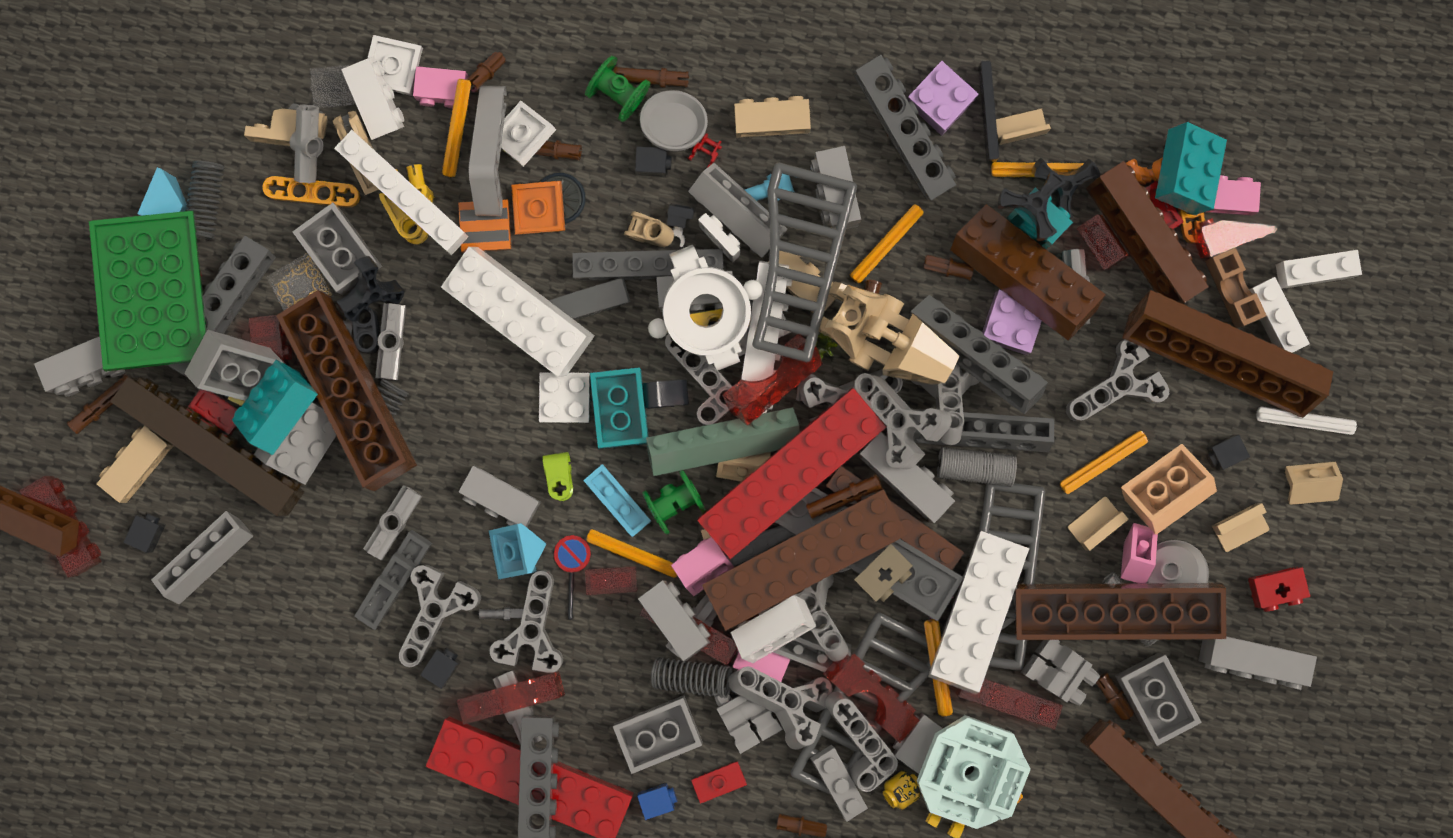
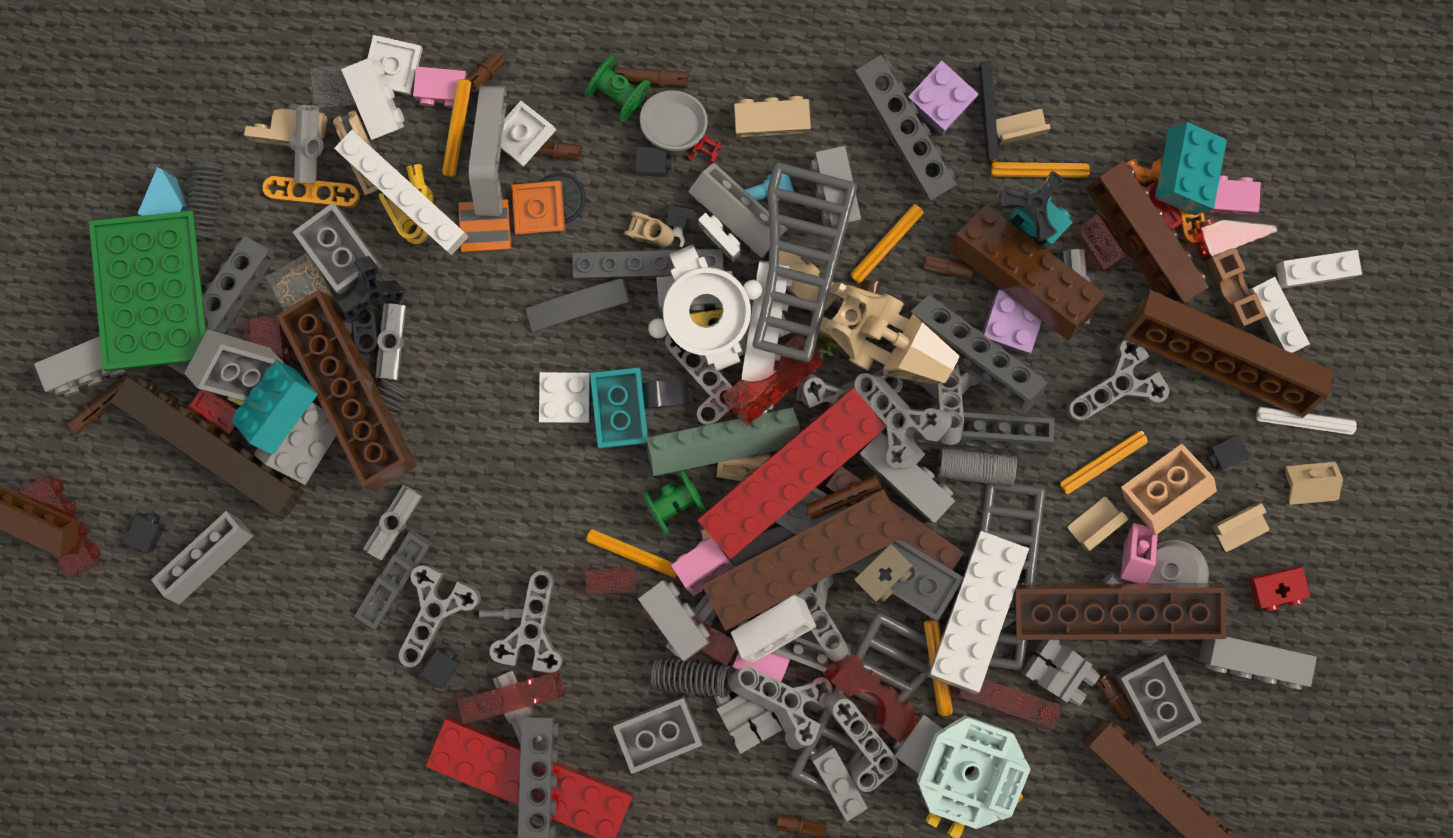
tan brick [97,426,174,503] -> none
white brick [441,247,595,377] -> none
light grey brick [459,466,541,527] -> none
medium azure slope [489,523,546,579] -> none
lime piece [543,452,573,501] -> none
piece [554,535,591,620] -> none
medium azure plate [583,464,651,537] -> none
blue brick [637,783,678,820] -> none
red plate [691,761,747,804] -> none
yellow head [883,771,920,810] -> none
black piece [1031,158,1100,219] -> none

